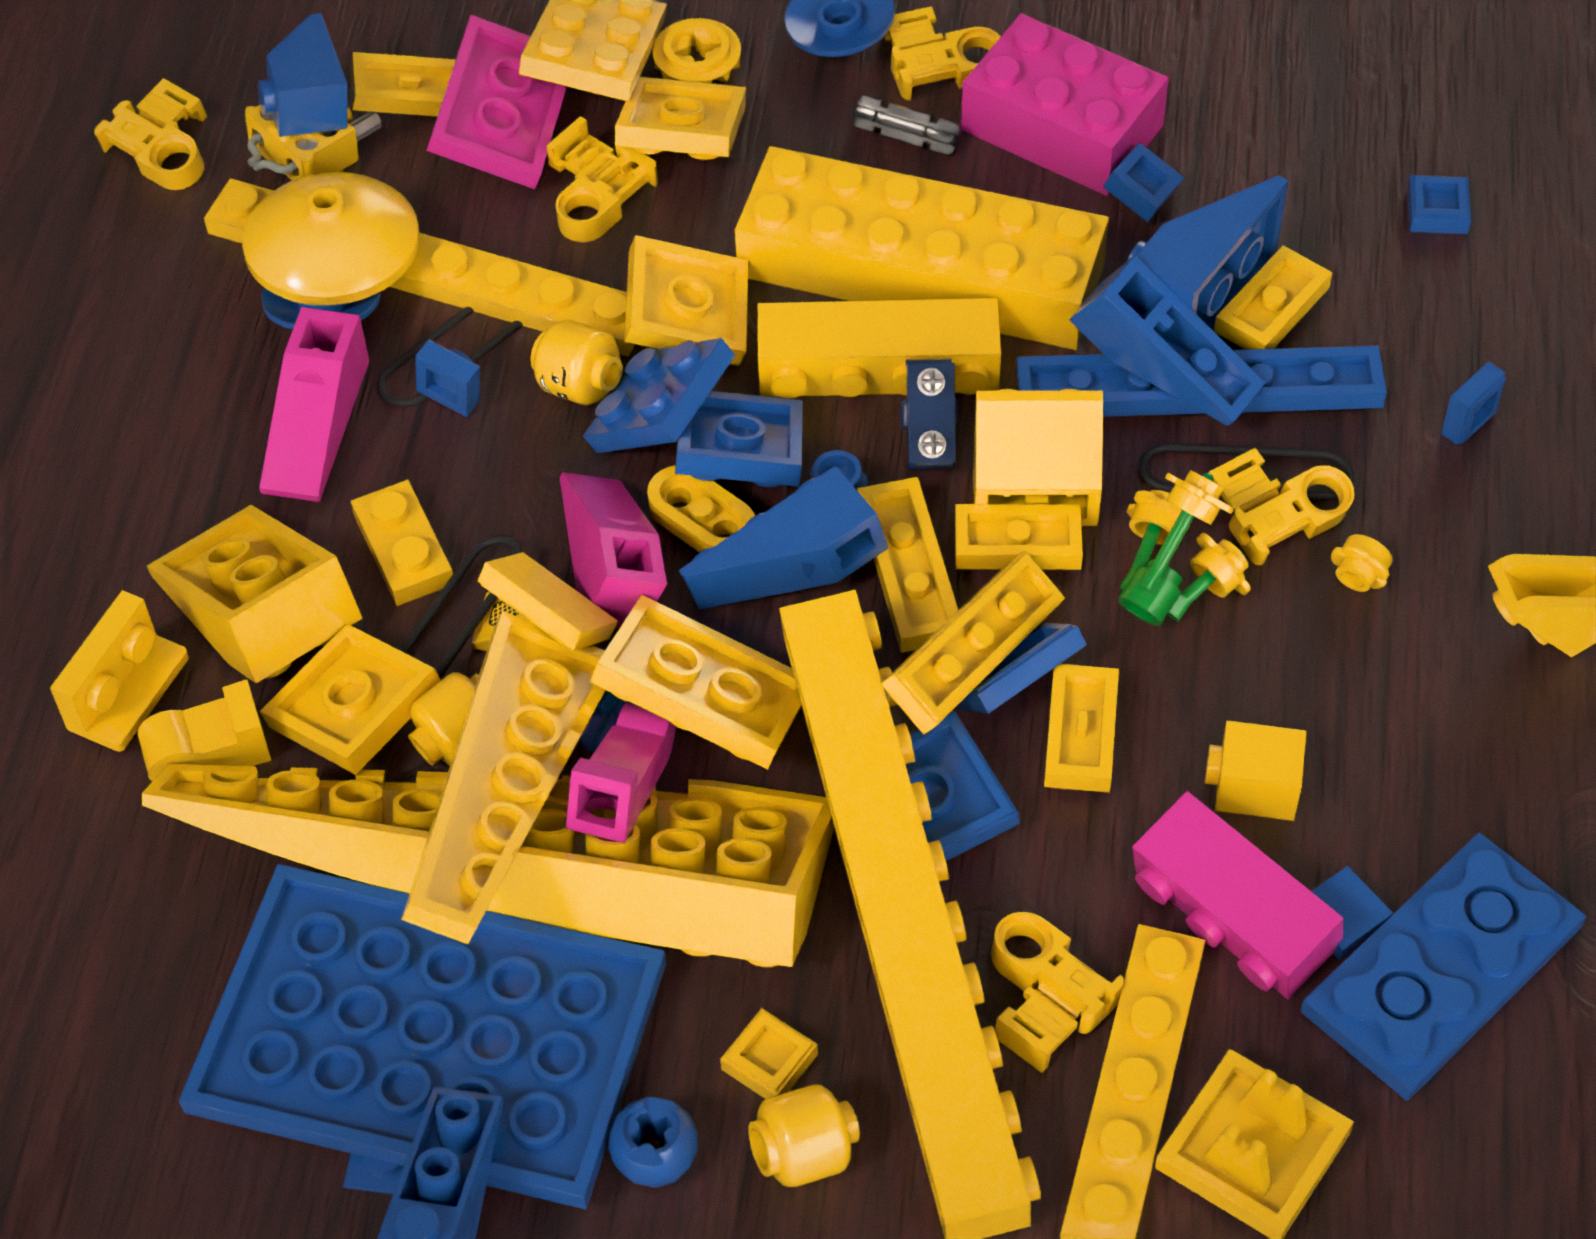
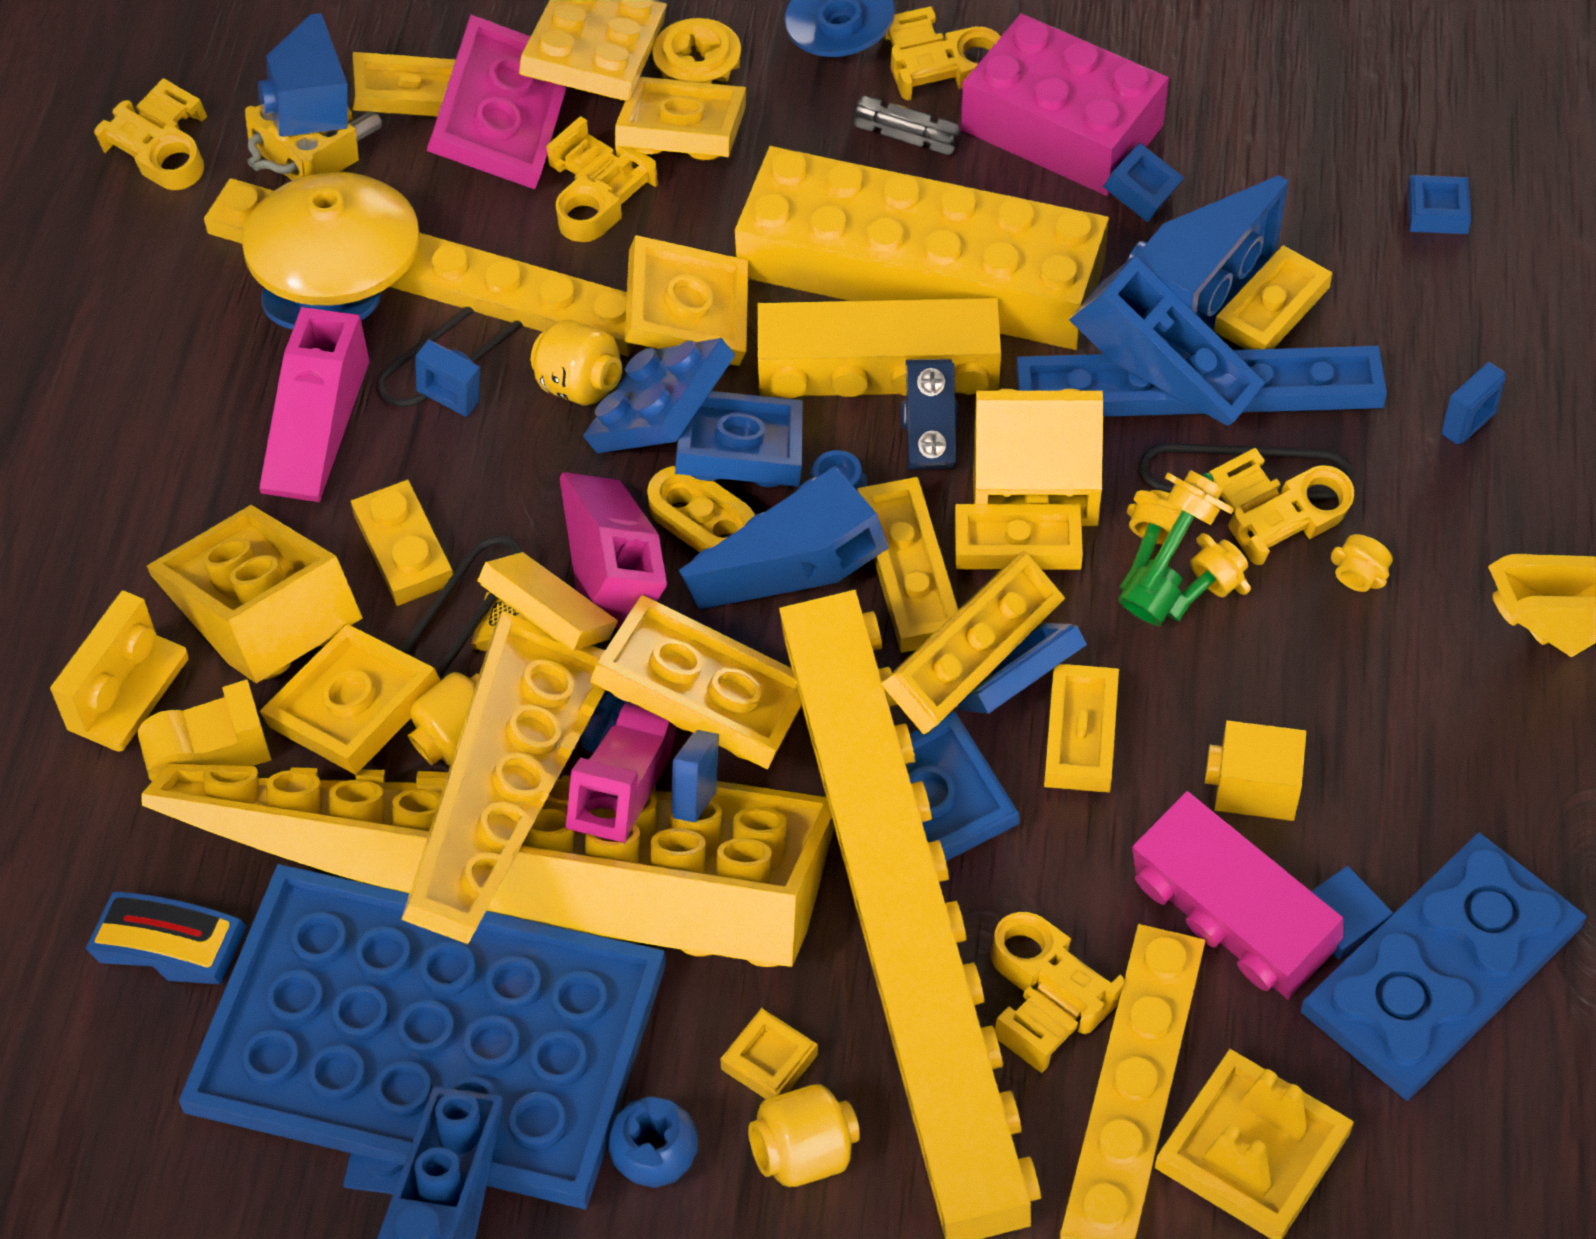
none -> slope [86,892,247,984]
none -> blue tile [671,730,719,822]

